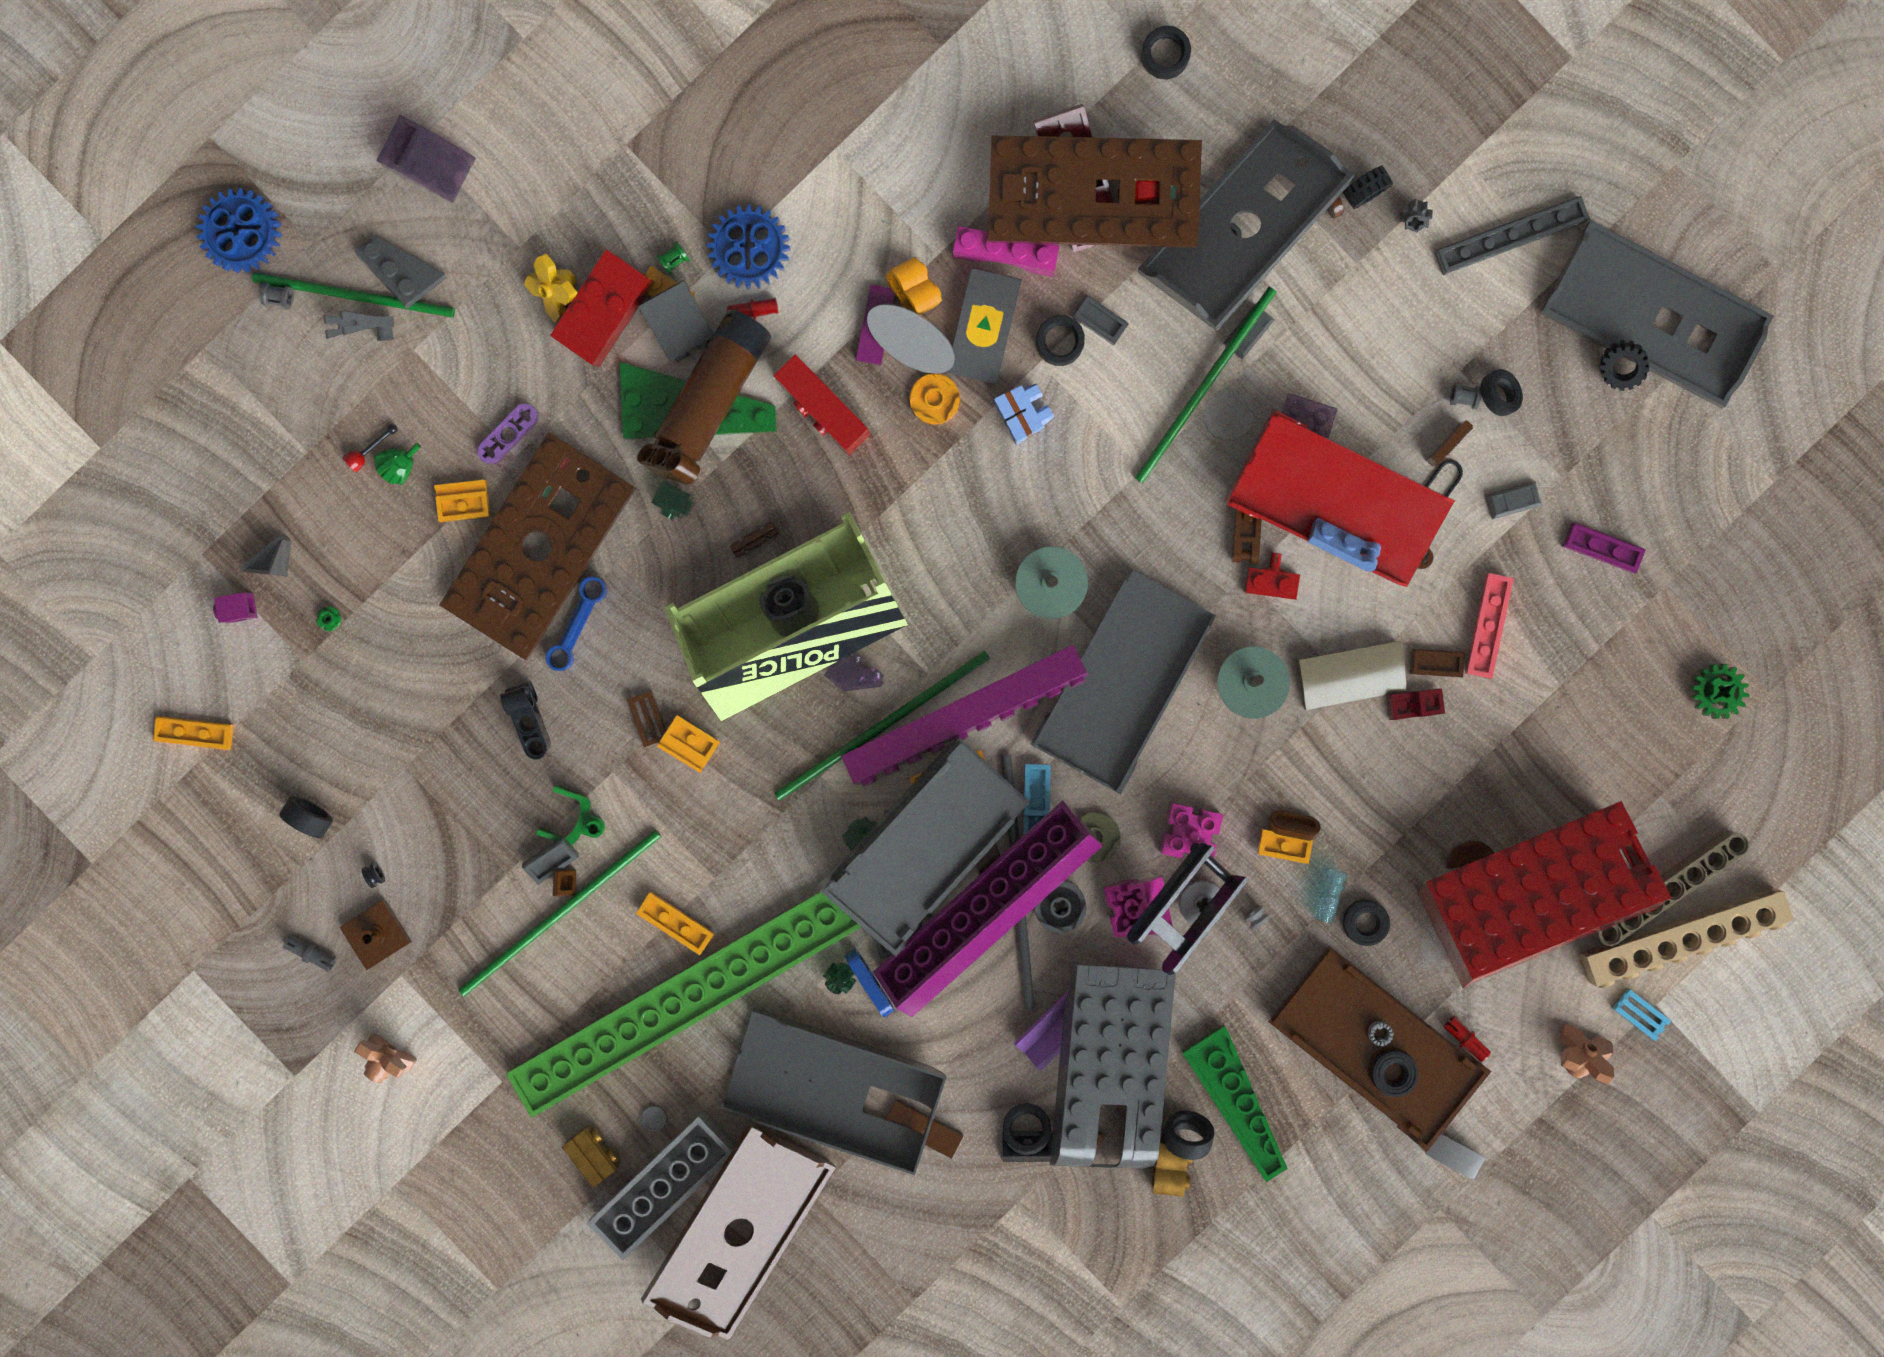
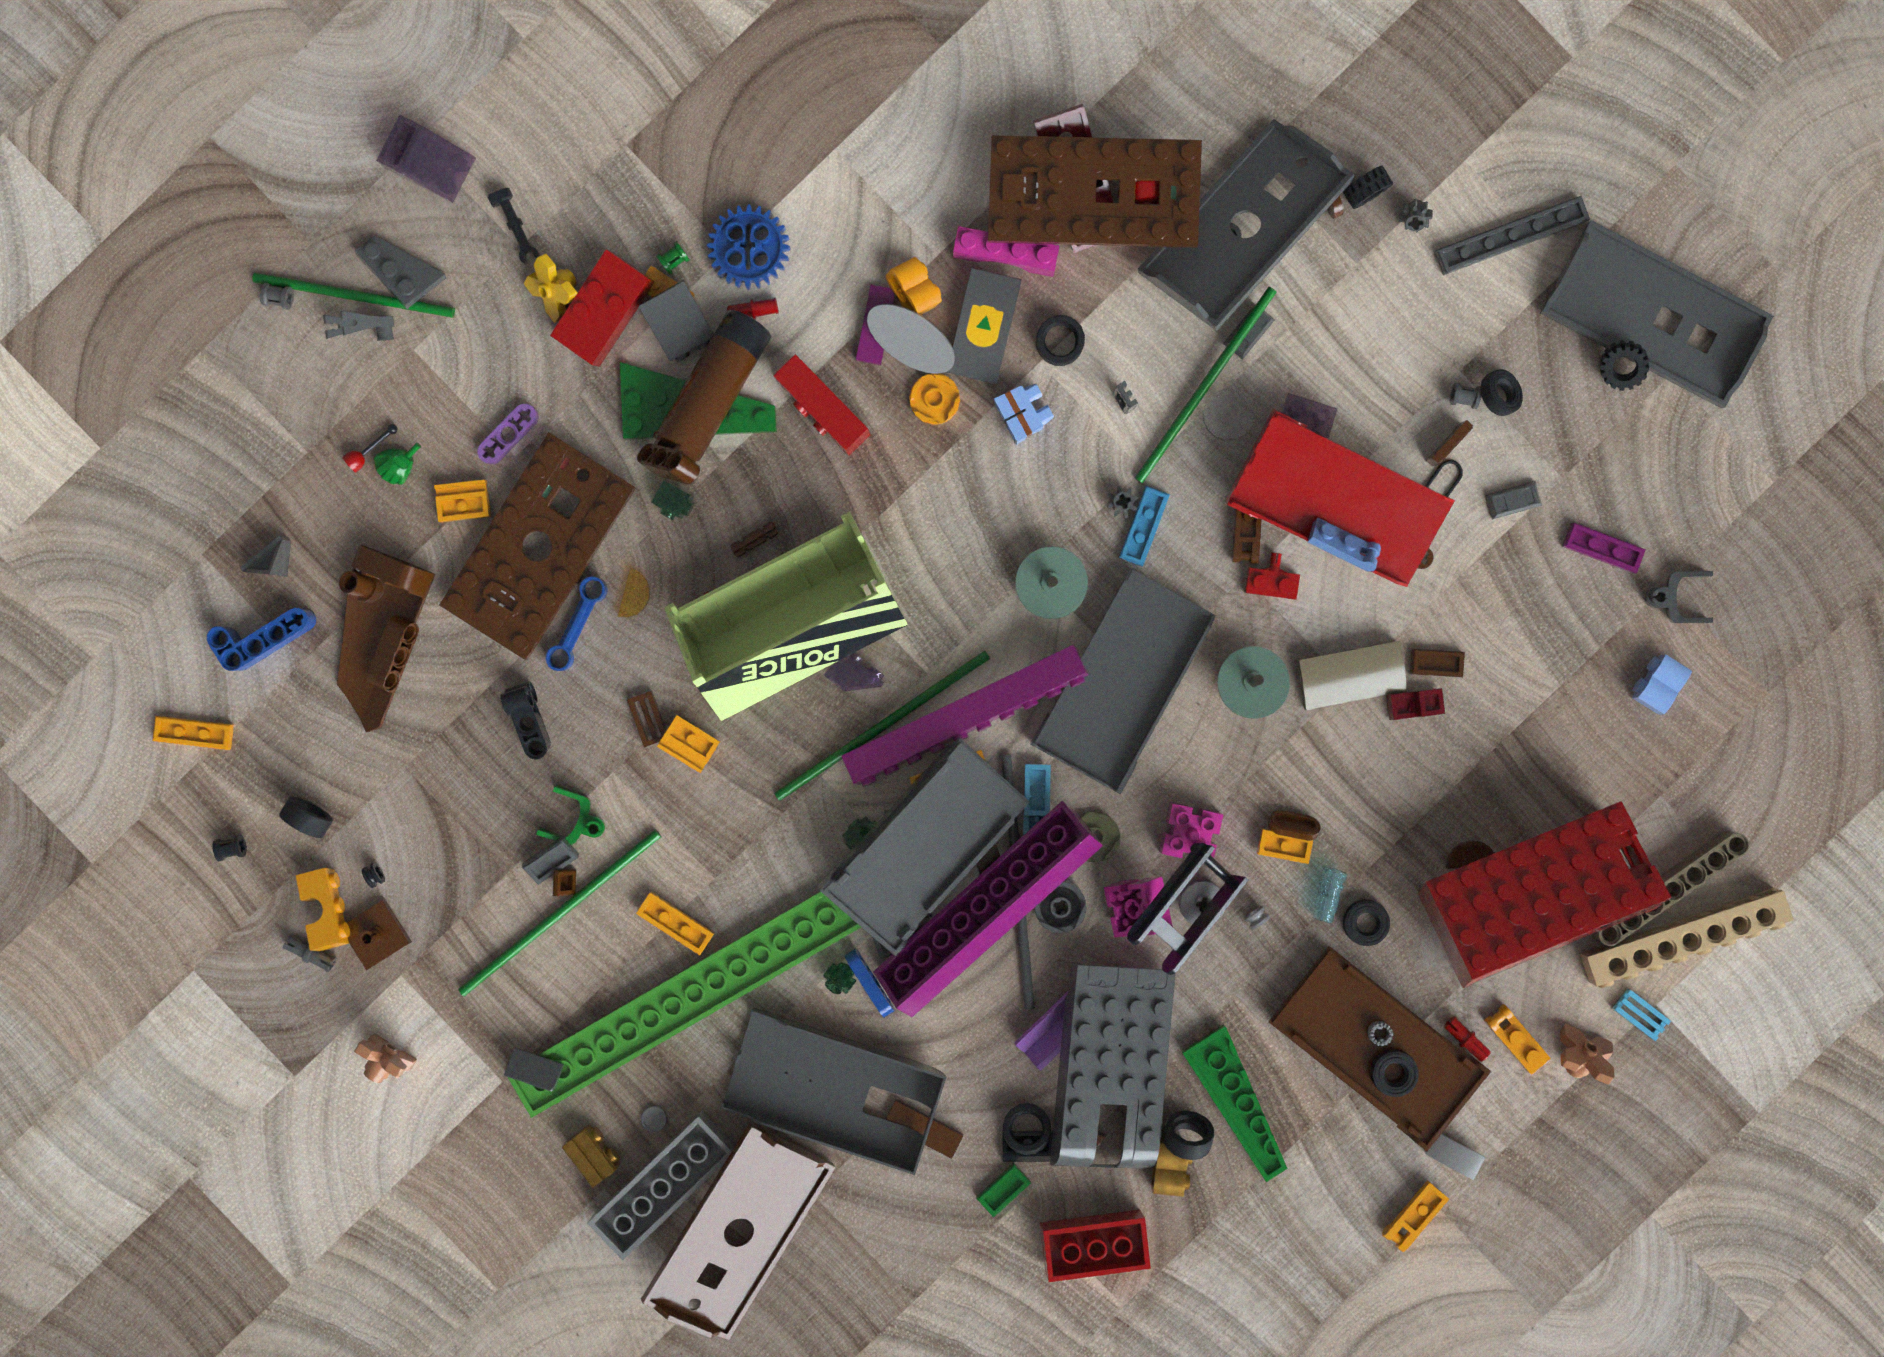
blue gear [196,188,282,273] -> none
magenta brick [213,592,258,623] -> none
green plate [316,606,342,631] -> none
dark grey brick [759,575,819,637] -> none
dark grey tile [1072,295,1129,346] -> none
black tyre [1141,25,1191,80] -> none
coral plate [1465,573,1514,679] -> none
green gear [1689,664,1750,719] -> none
none -> blue beam [207,608,316,671]
none -> black bush [212,834,247,862]
none -> light orange arch [295,868,350,951]
none -> reddish brown panel [337,545,436,732]
none -> black piece [488,188,540,265]
none -> dark grey slope [504,1048,564,1092]
none -> clear yellow tile [618,568,650,618]
none -> green tile [976,1163,1031,1218]
none -> red brick [1040,1209,1151,1282]
none -> dark grey gear [1106,486,1138,518]
none -> dark grey tile [1113,381,1138,414]
none -> dark azure tile [1119,486,1170,567]
none -> light orange plate [1382,1180,1449,1252]
none -> light orange plate [1484,1004,1551,1075]
none -> light blue brick [1632,654,1692,715]
none -> dark grey piece [1645,571,1713,623]

